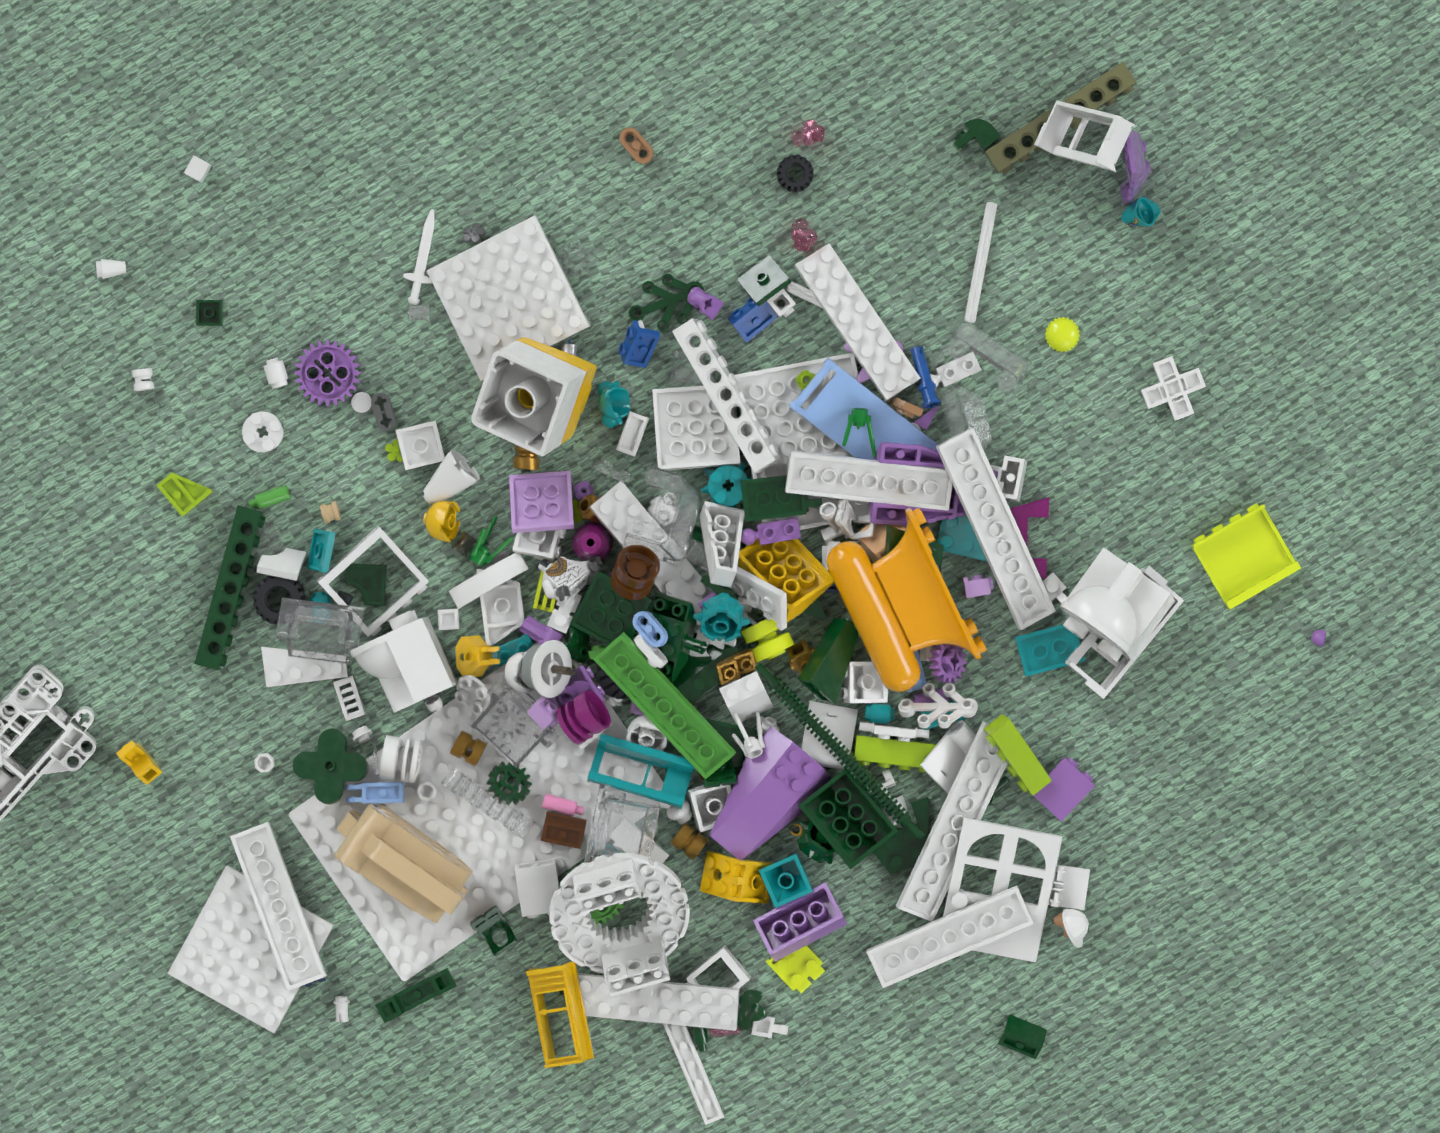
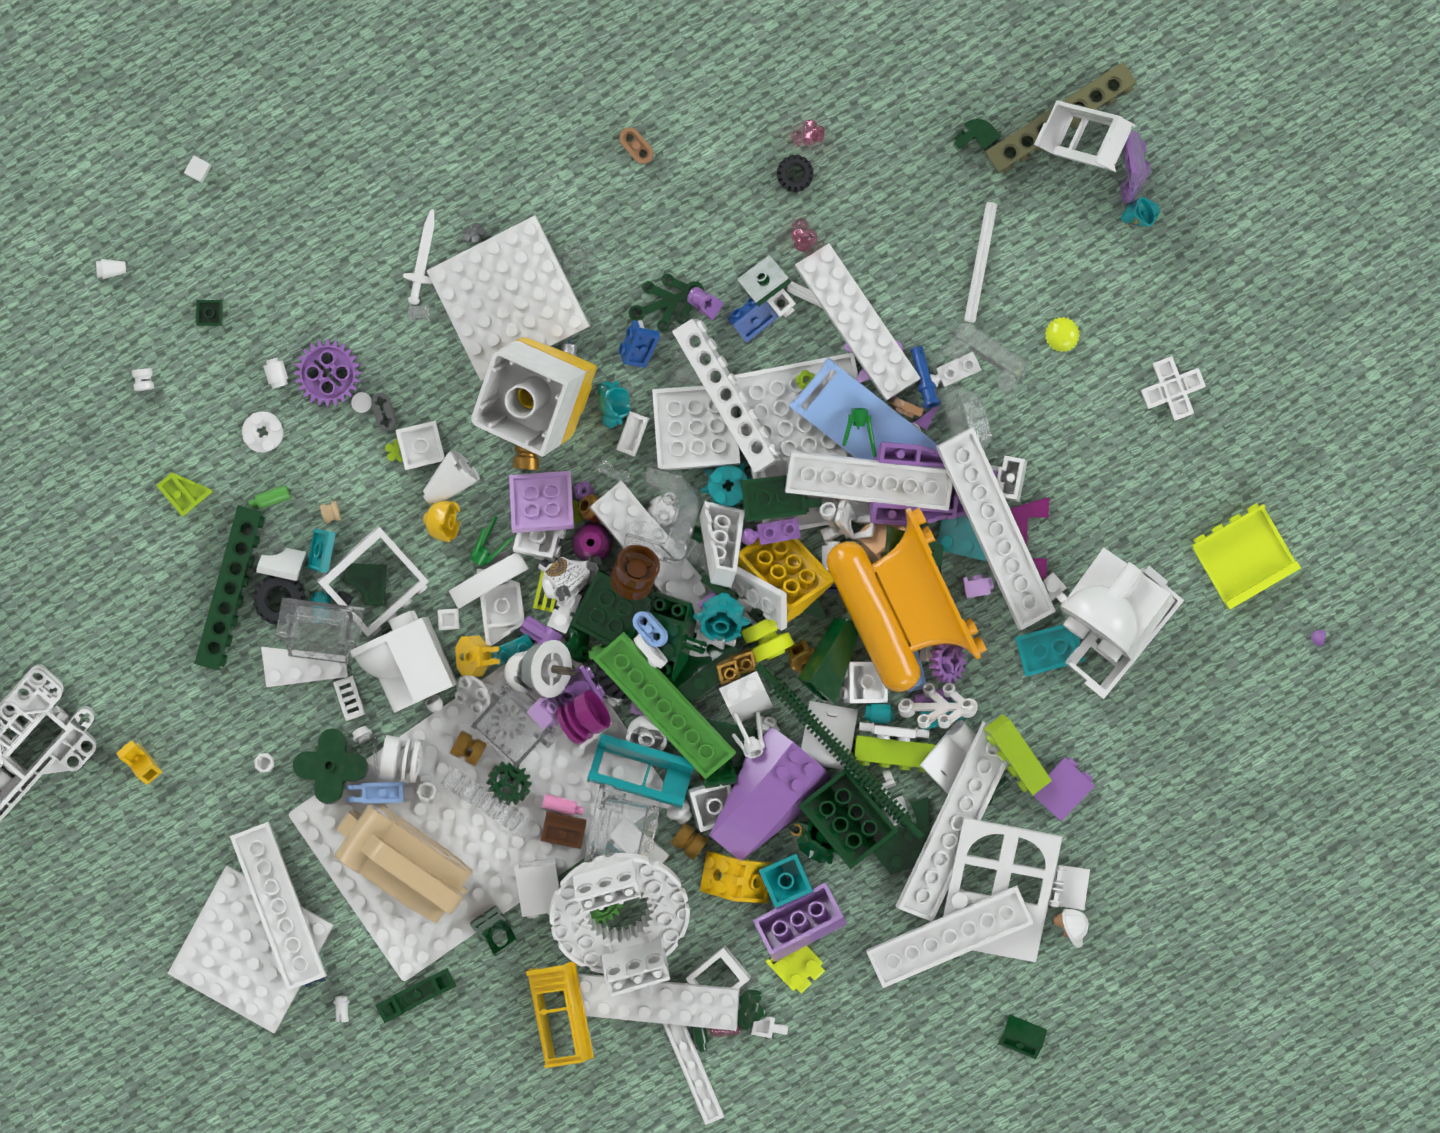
clear smoke bush [451,530,477,558] -> none

